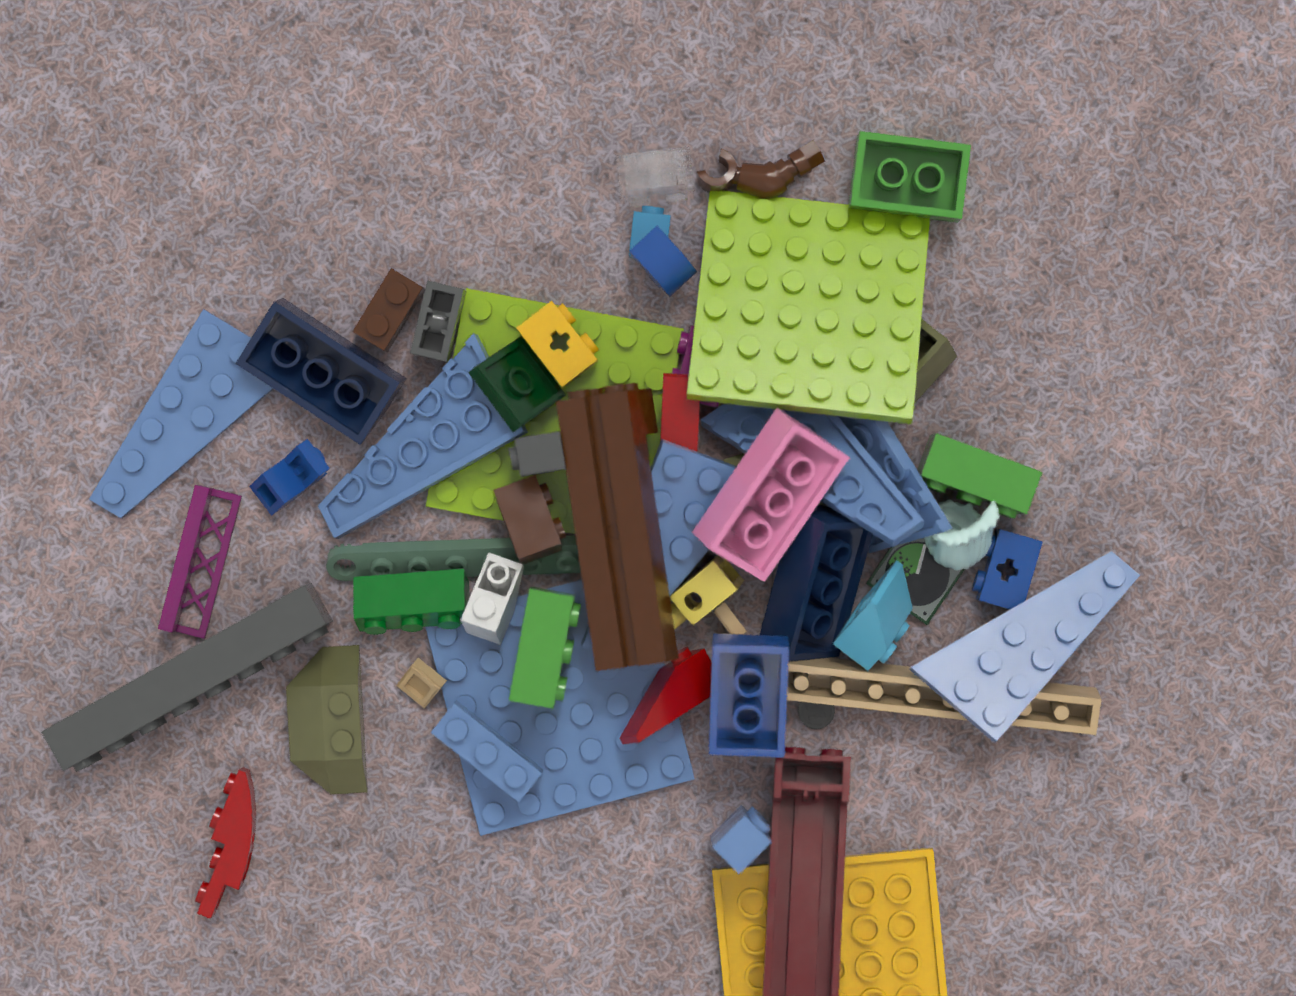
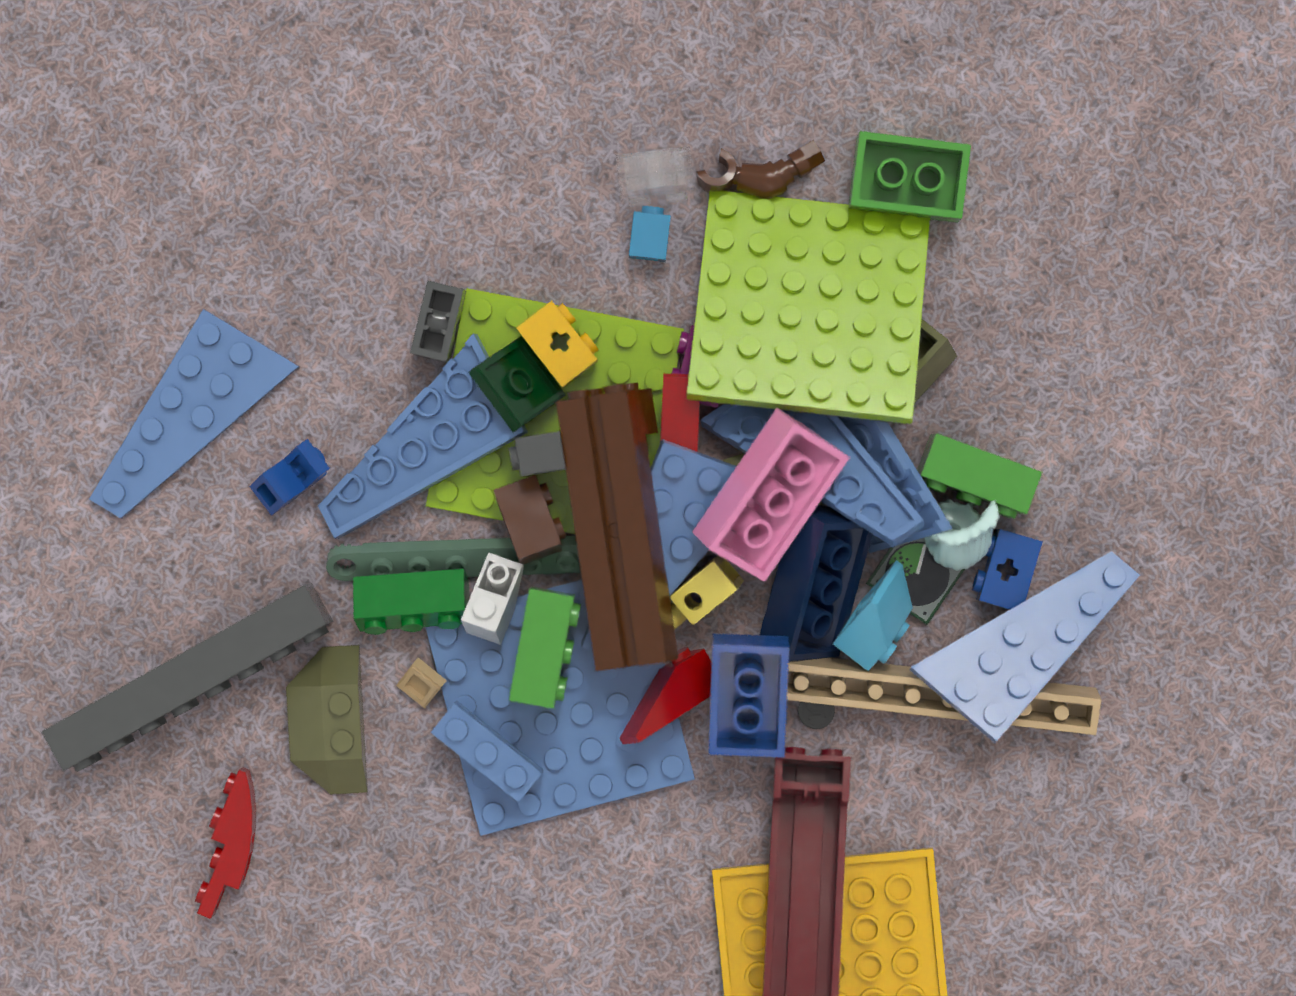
magenta fence [158,485,242,639] -> none
dark blue slope [235,298,407,445] -> none
reddish brown brick [352,268,425,353] -> none
blue brick [629,226,697,297] -> none
medium blue brick [710,805,771,874] -> none
tan tile [713,601,747,635] -> none

